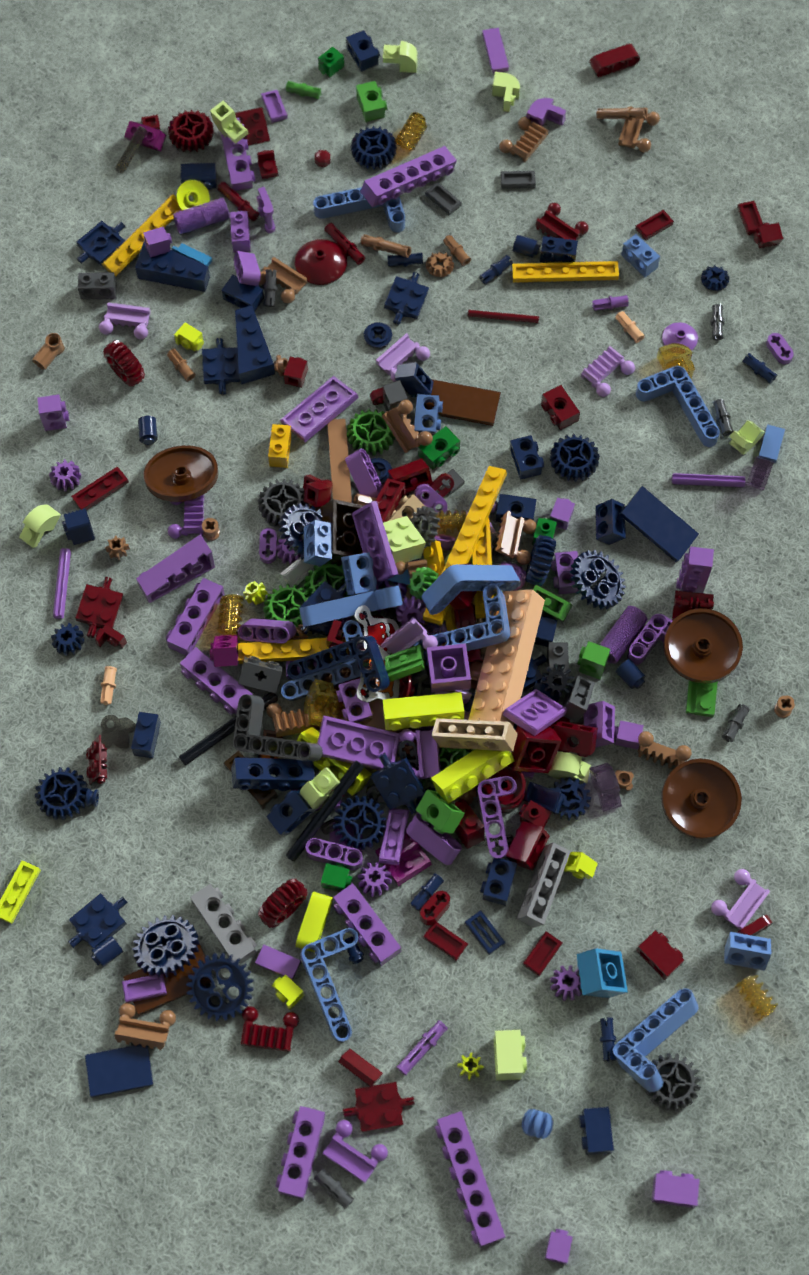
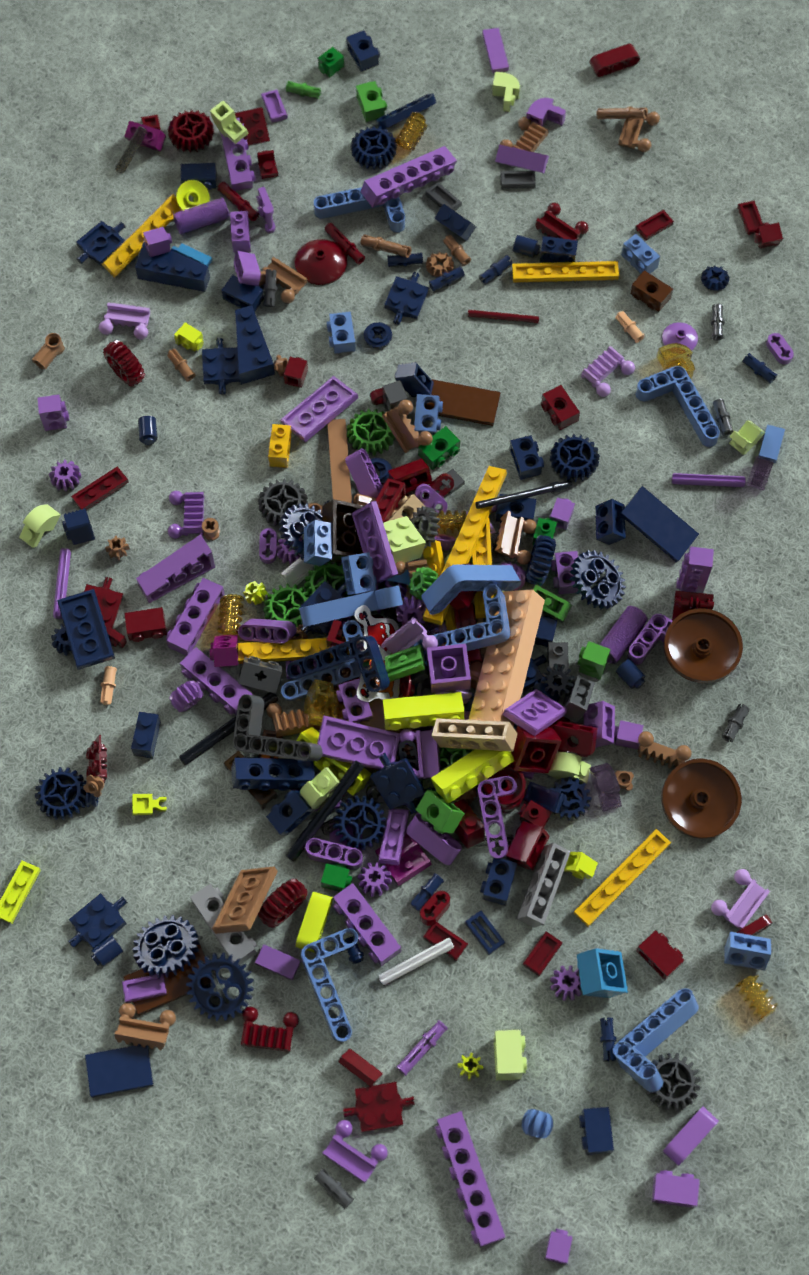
dark grey brick [78,272,117,299] -> none
clear smoke plate [101,715,136,749] -> none
reddish brown dish [144,445,219,502] -> none
neon yellow brick [272,975,304,1010] -> none
medium lavender brick [276,1106,326,1200] -> none
dark red brick [303,474,333,507] -> none
dark red tile [315,150,331,167] -> none
lavender gear [376,333,430,382] -> none
yellowish green brick [383,41,417,73] -> none
medium lavender axle [592,295,629,311] -> none
bright green plate [685,681,718,717] -> none
medium nougat bush [774,695,795,718] -> none
none -> dark blue tile [57,589,115,670]
none -> medium nougat plate [84,775,104,797]
none -> dark red brick [124,607,167,642]
none -> neon yellow plate [132,794,167,815]
none -> medium lavender gear [169,680,204,712]
none -> medium nougat tile [212,866,278,934]
none -> medium blue brick [326,311,356,354]
none -> dark blue beam [376,93,437,129]
none -> white axle [379,938,454,985]
none -> dark blue pin [429,266,465,292]
none -> dark blue brick [434,204,477,241]
none -> black bar [475,480,572,509]
none -> medium lavender tile [495,145,549,173]
none -> yellow plate [573,829,671,927]
none -> reddish brown brick [630,270,673,312]
none -> medium lavender beam [663,1106,719,1166]

